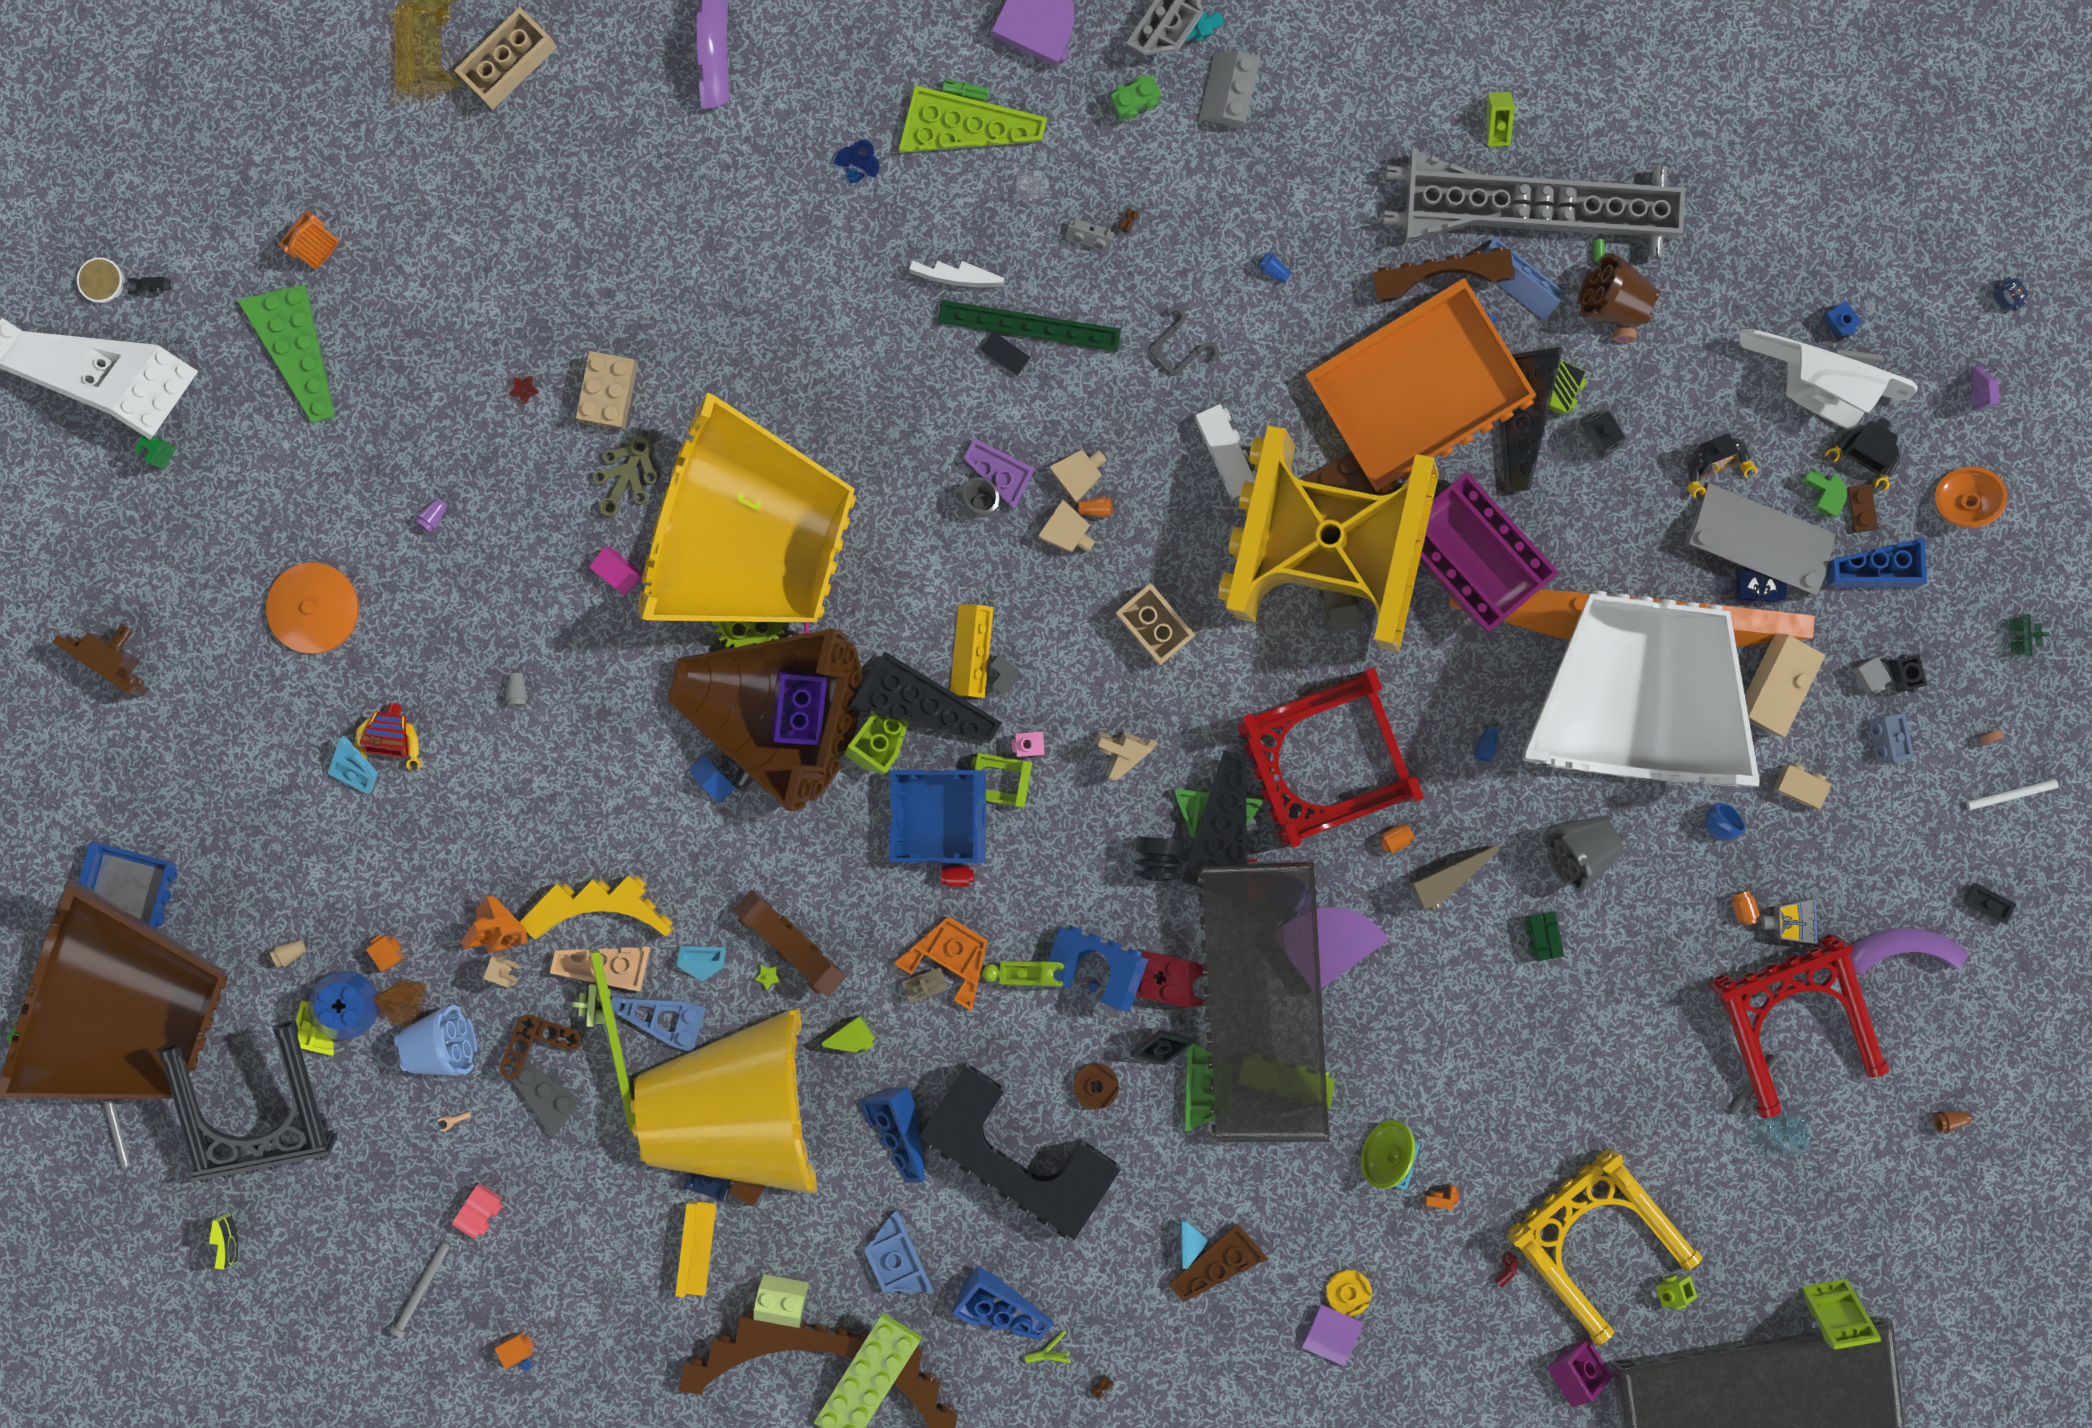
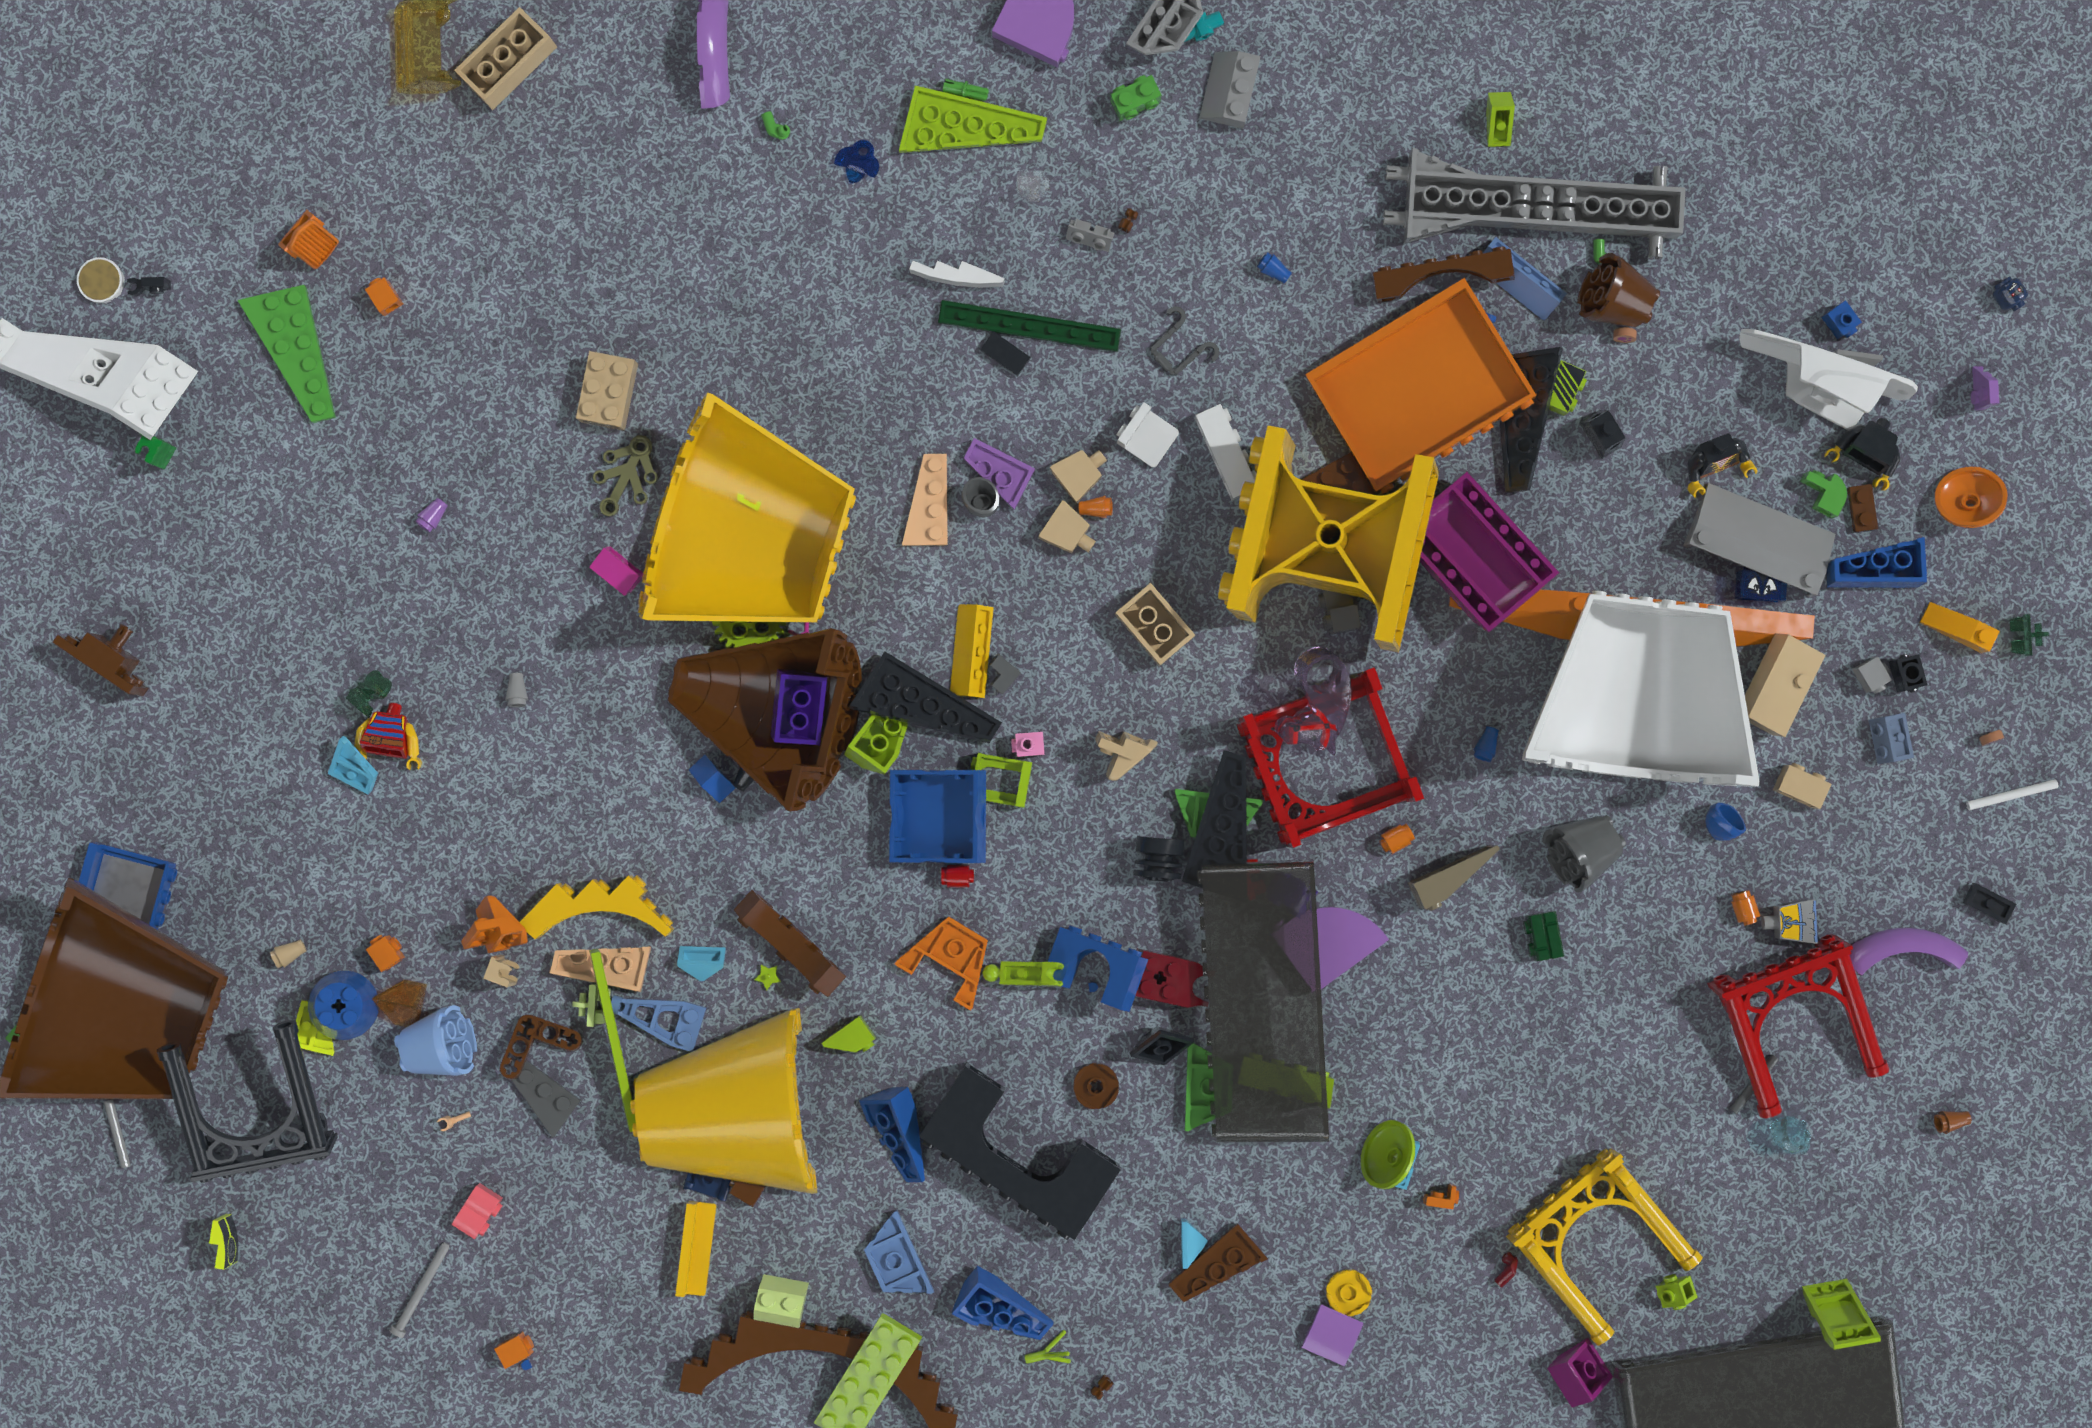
orange dish [266,562,359,654] -> none
clear red plate [510,375,539,404] -> none
dark tan hips [902,967,949,1004] -> none
none -> clear green leg [346,670,392,718]
none -> orange brick [365,277,403,316]
none -> bright green arm [761,111,790,140]
none -> light nougat wing [902,454,948,546]
none -> white bracket [1116,403,1179,468]
none -> clear purple animal [1275,647,1351,756]
none -> light orange slope [1919,602,2000,653]

